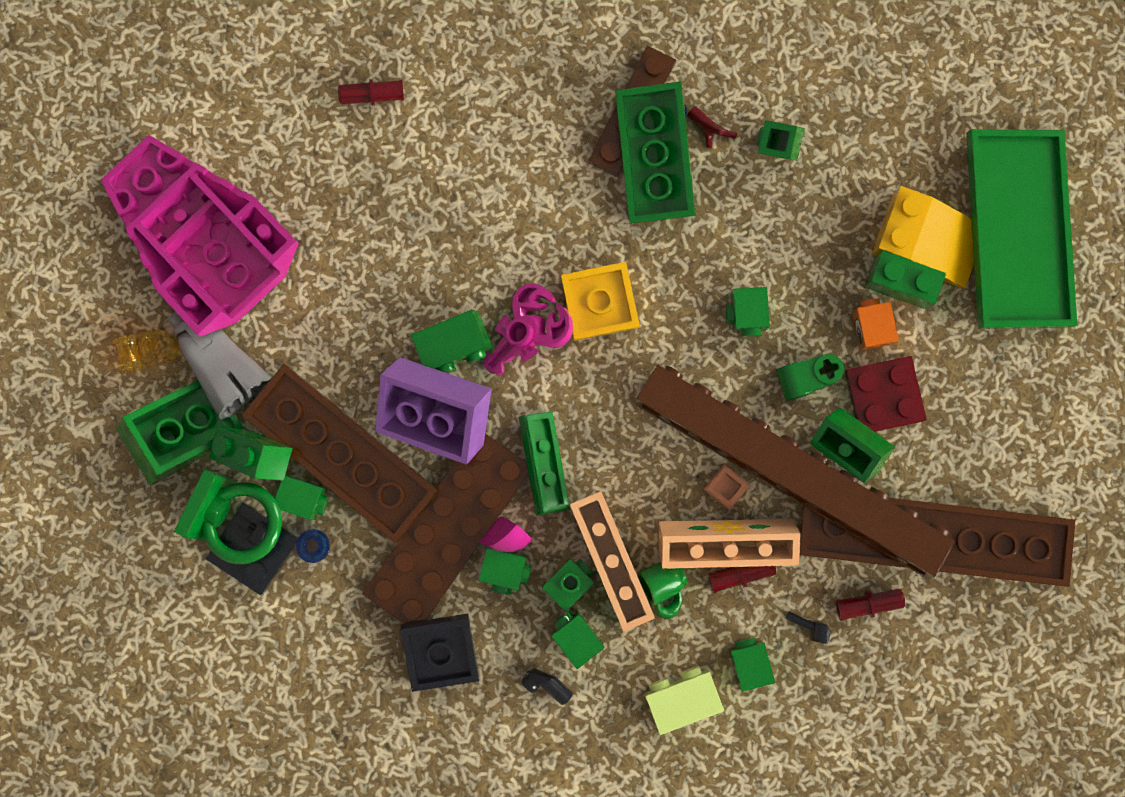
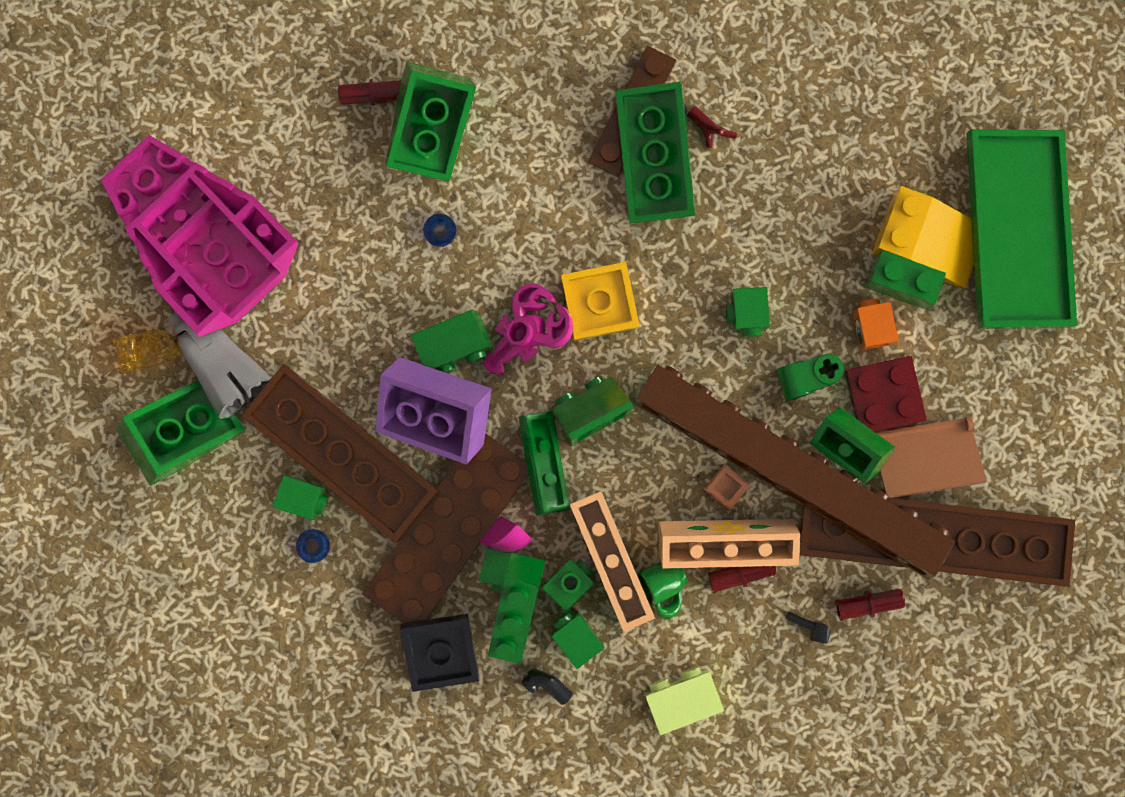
green tile [174,469,282,564] -> none
black hinge [206,502,300,596] -> none
green brick [209,426,292,481] -> none
green brick [728,636,775,692] -> none
green brick [757,120,805,161] -> none
none -> green slope [385,61,476,182]
none -> clear blue plate [423,214,457,247]
none -> green brick [488,553,545,664]
none -> green slope [552,375,634,446]
none -> nougat piece [876,417,987,498]

